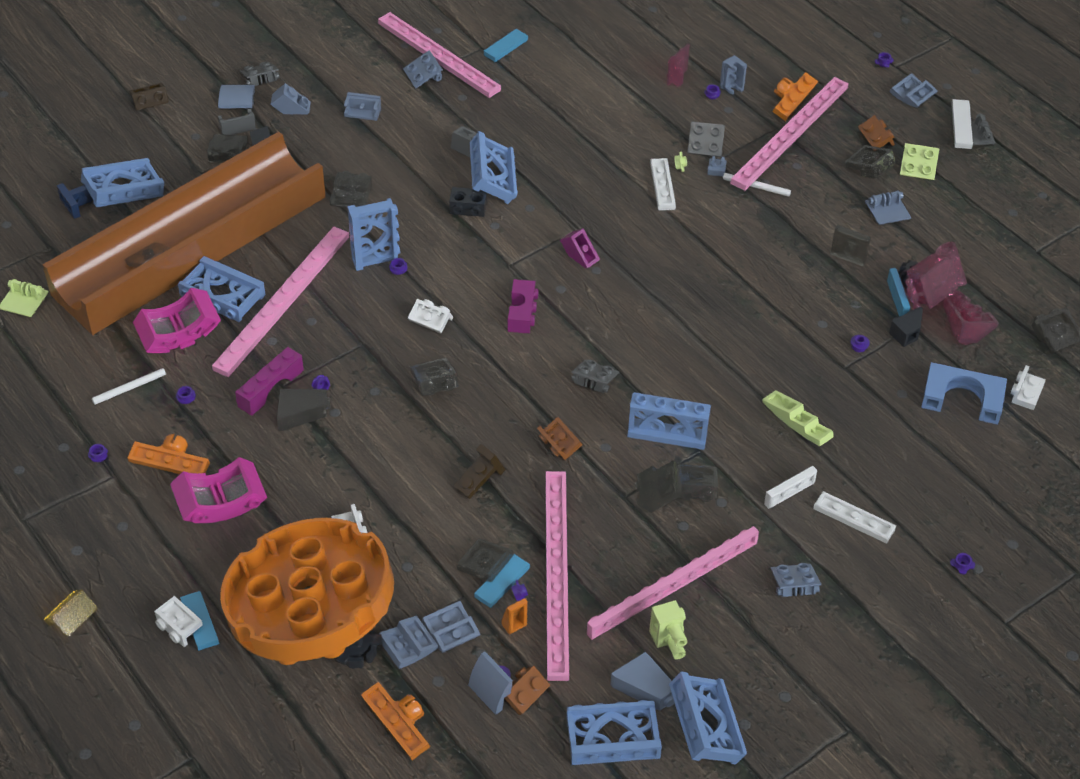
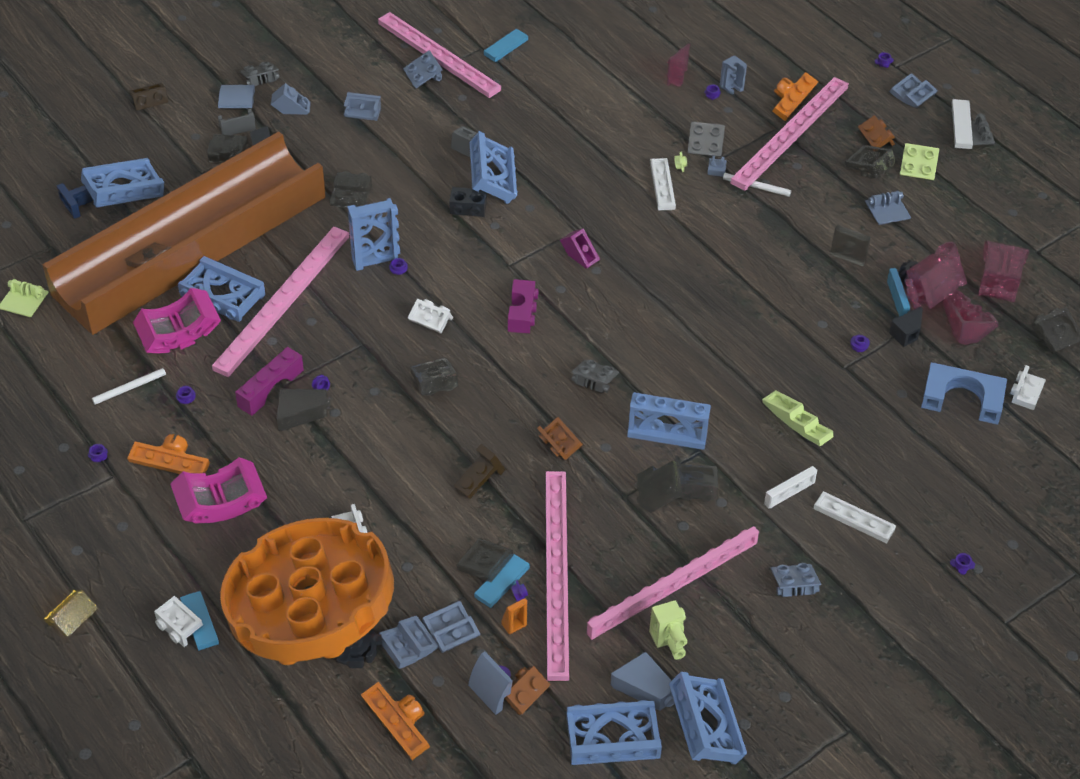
none -> clear pink piece [979,240,1030,302]

